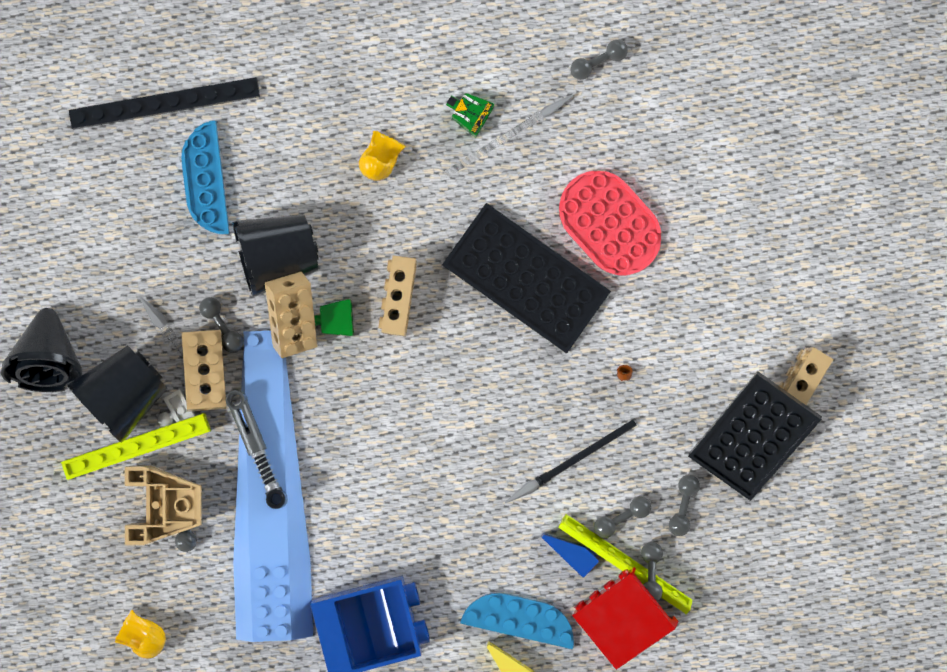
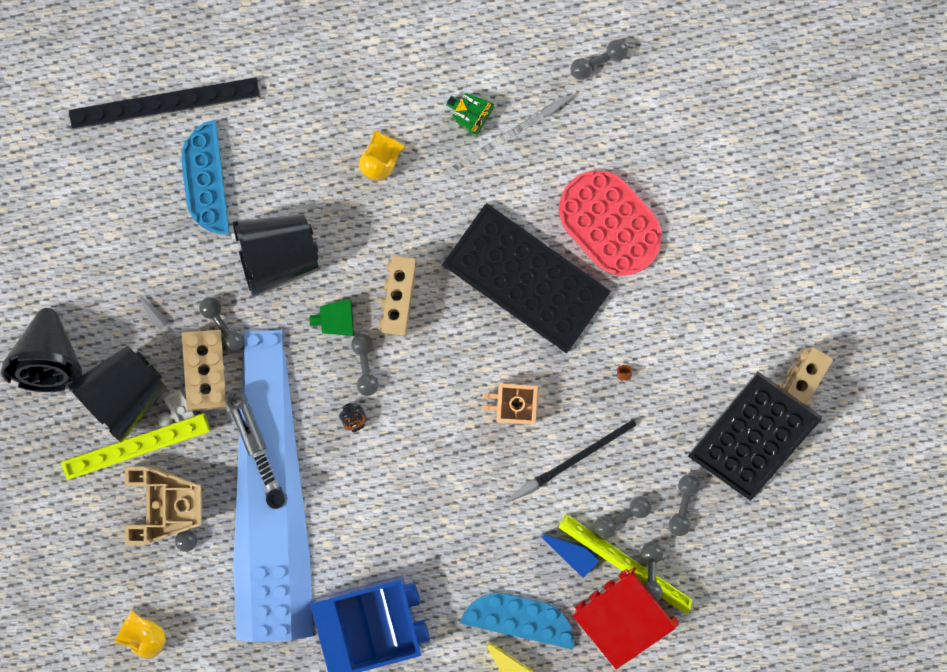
tan brick [265,272,317,358] -> none
none -> black head [339,402,367,432]
none -> dark grey piece [351,334,378,396]
none -> light nougat hinge [482,383,538,425]

